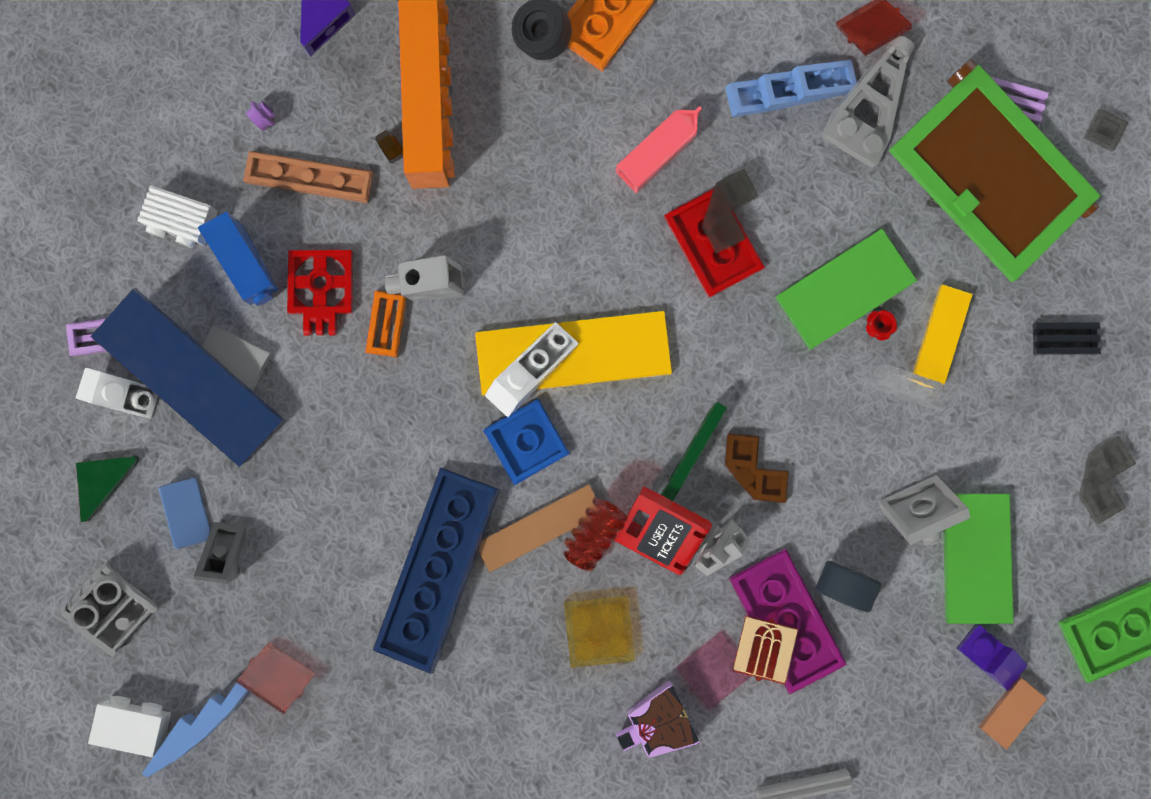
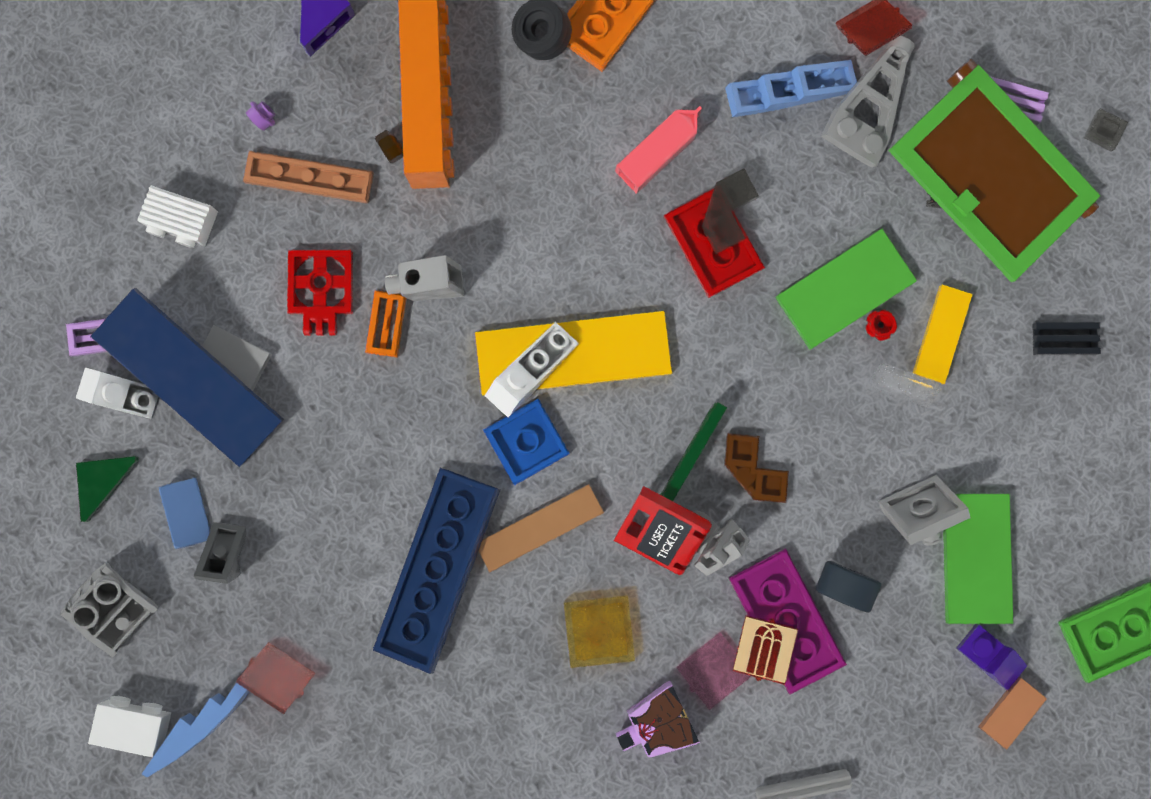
blue slope [198,211,278,306] -> none
clear red piece [564,497,628,571] -> none
clear smoke tile [1079,436,1136,524] -> none

